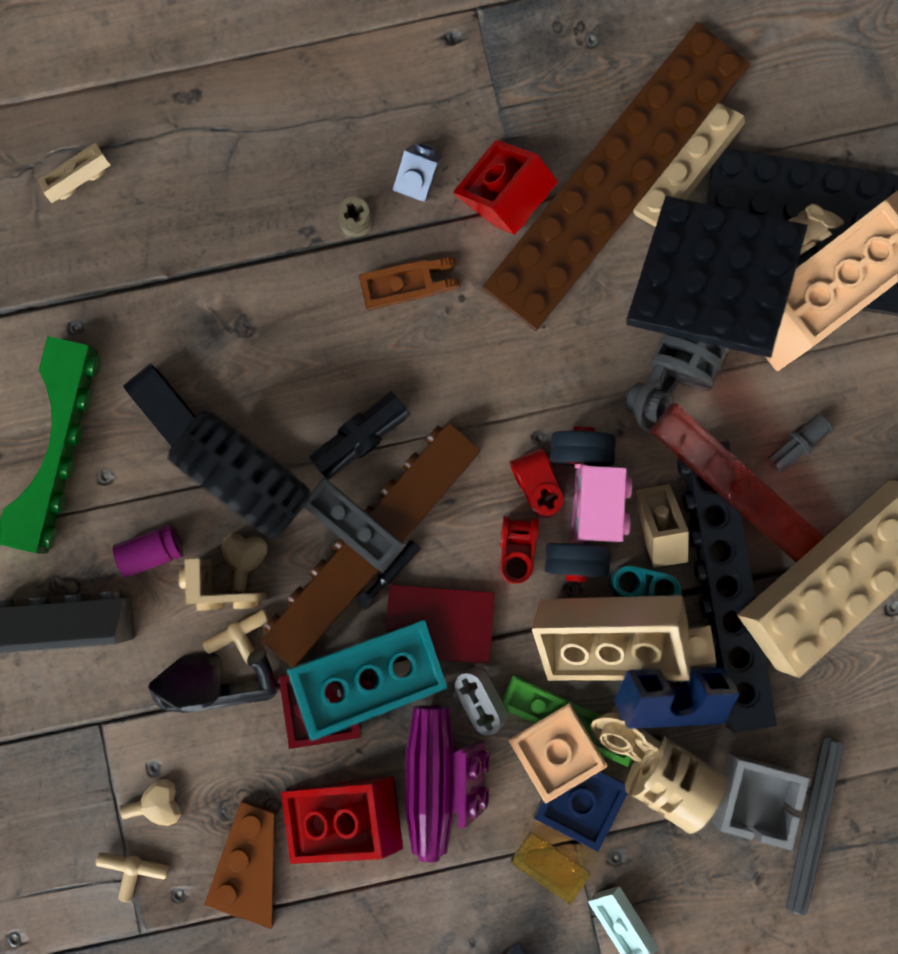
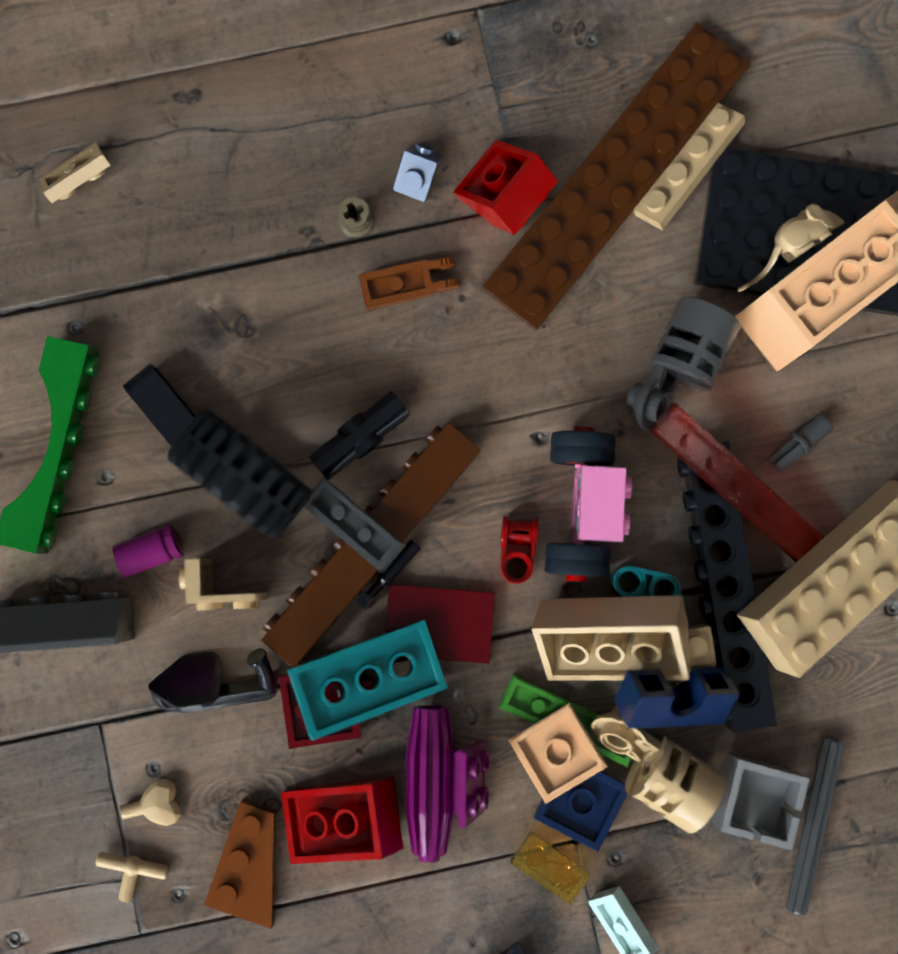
tan piece [203,609,270,665] -> none
tan rock [221,533,267,592] -> none
light grey beam [455,667,507,736] -> none
red piece [509,447,564,518] -> none
black plate [627,196,808,358] -> none
tan slope [636,484,689,568] -> none

